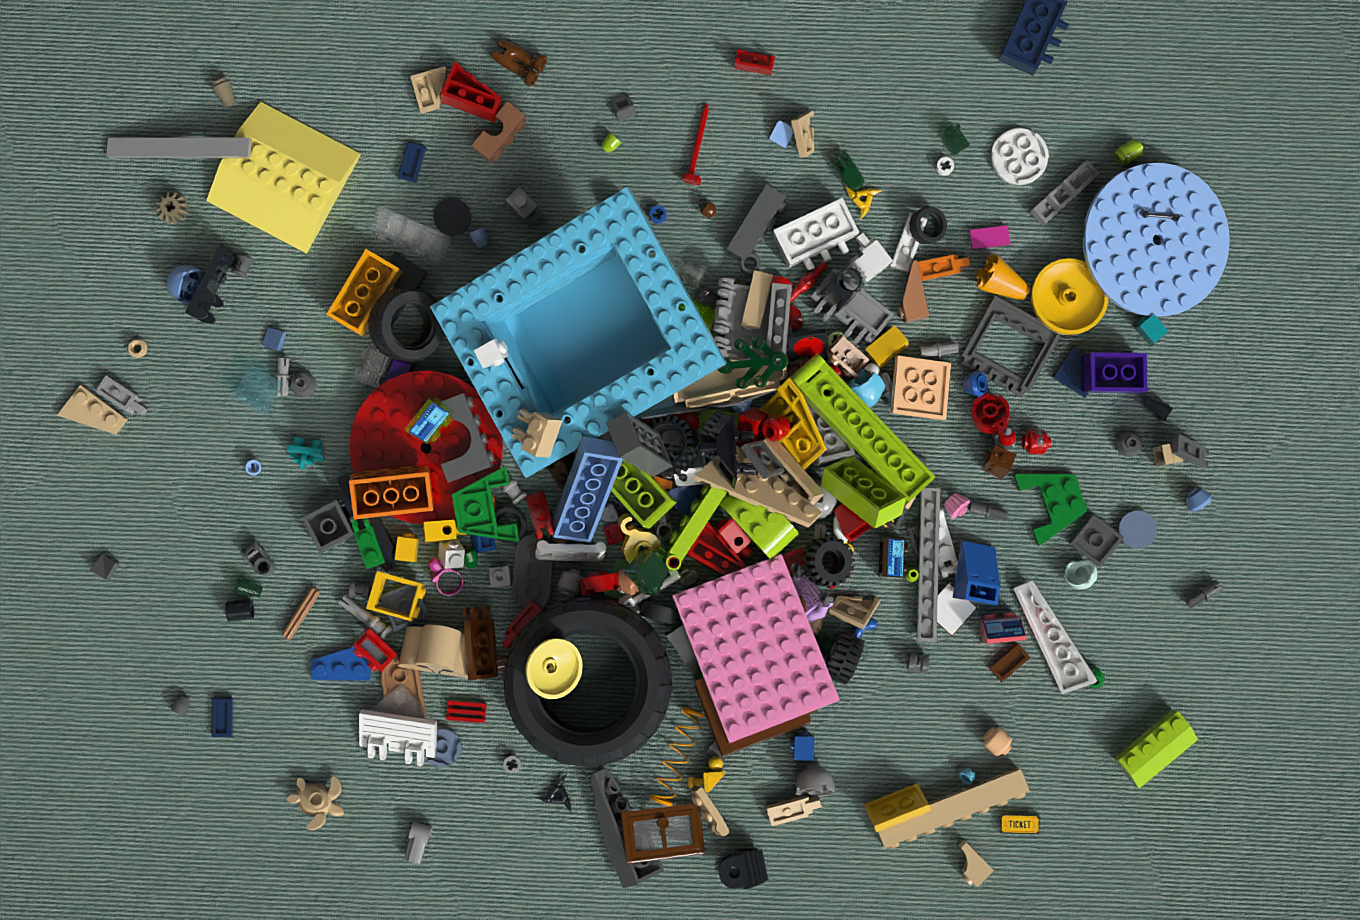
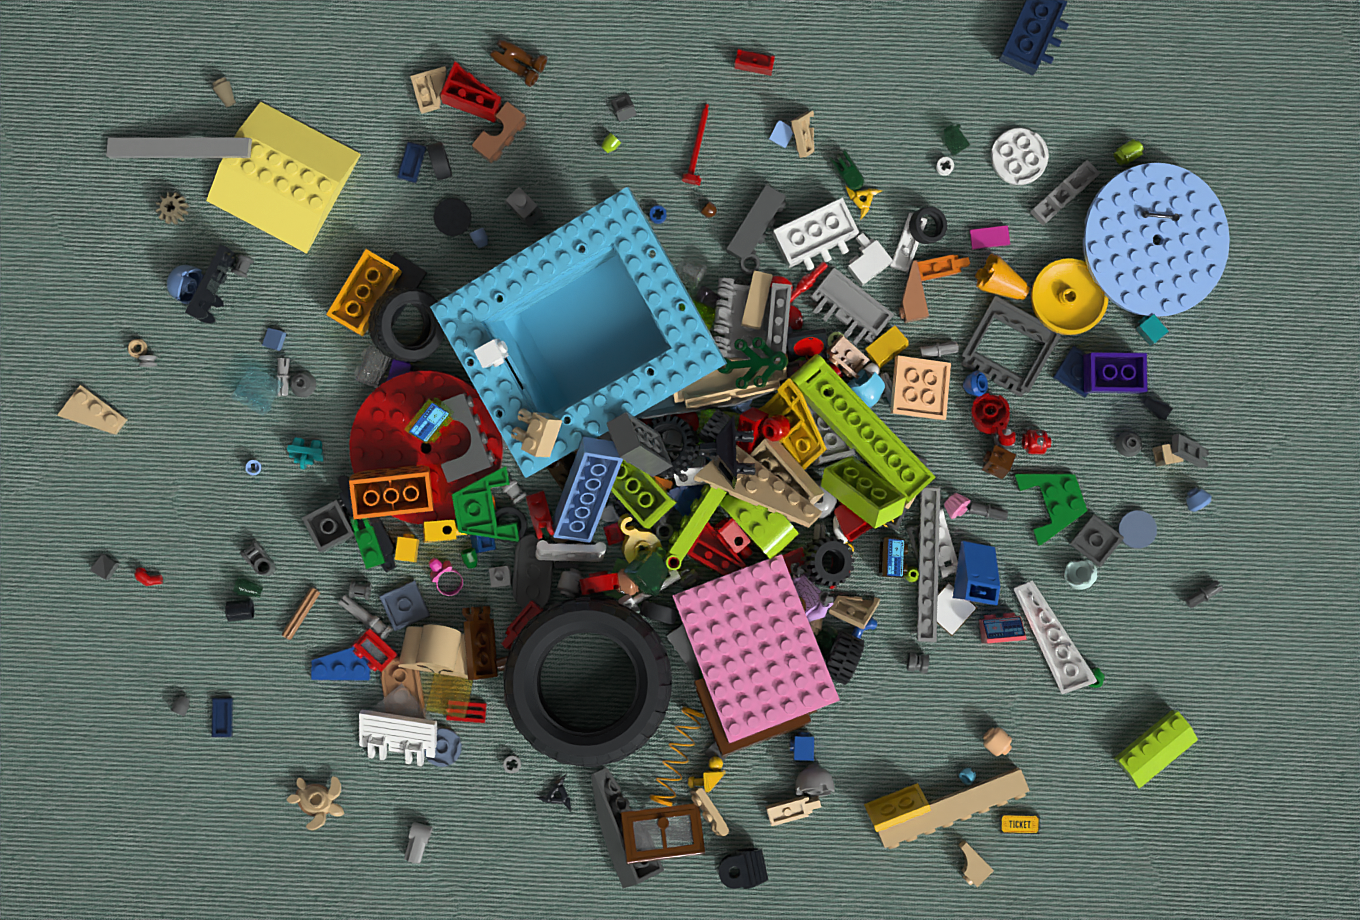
light grey hinge [95,375,148,415] -> none
yellow window [366,571,426,621] -> none
clear slope [371,205,453,264] -> none
white brick [438,540,465,569] -> none
light yellow dish [525,638,583,699] -> none
dark grey tile [741,440,785,479] -> none
black piece [819,266,867,313] -> none
reddish brown tile [988,643,1031,683] -> none
none -> red arm [134,567,163,586]
none -> light grey bush [139,355,157,367]
none -> clear yellow slope [425,673,473,719]
none -> black tyre [427,142,452,180]

